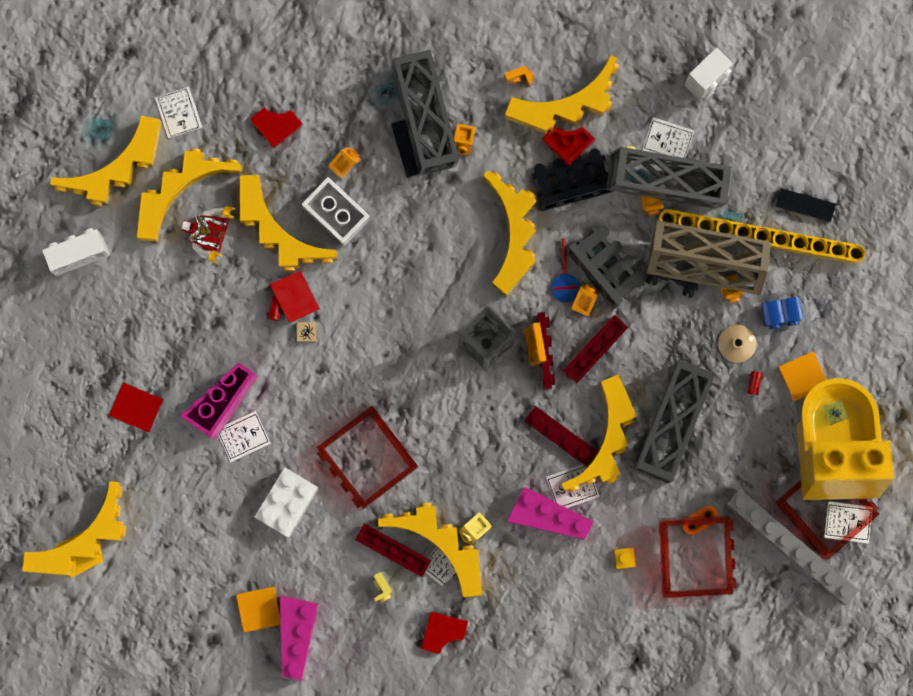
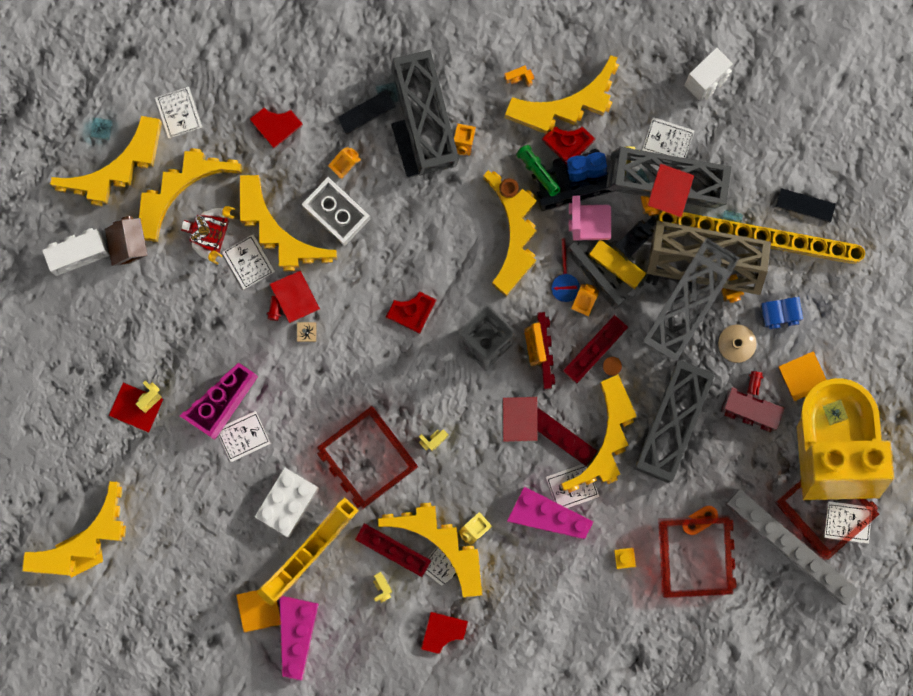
none -> reddish brown piece [105,216,148,266]
none -> light yellow bracket [136,380,162,413]
none -> white sticker [222,235,275,290]
none -> yellow arch [257,498,359,606]
none -> black tile [337,90,396,134]
none -> red tile [386,291,437,334]
none -> light yellow bracket [419,429,449,451]
none -> dark orange tile [499,178,519,198]
none -> red sticker [503,397,538,442]
none -> green pin [516,145,560,196]
none -> blue brick [567,152,607,181]
none -> bright pink bracket [569,196,611,240]
none -> yellow tile [588,240,646,289]
none -> dark orange tile [603,357,622,376]
none -> black hinge [613,215,659,261]
none -> dark grey piece [643,238,740,361]
none -> red sticker [648,164,694,217]
none -> dark red wedge [720,387,785,433]

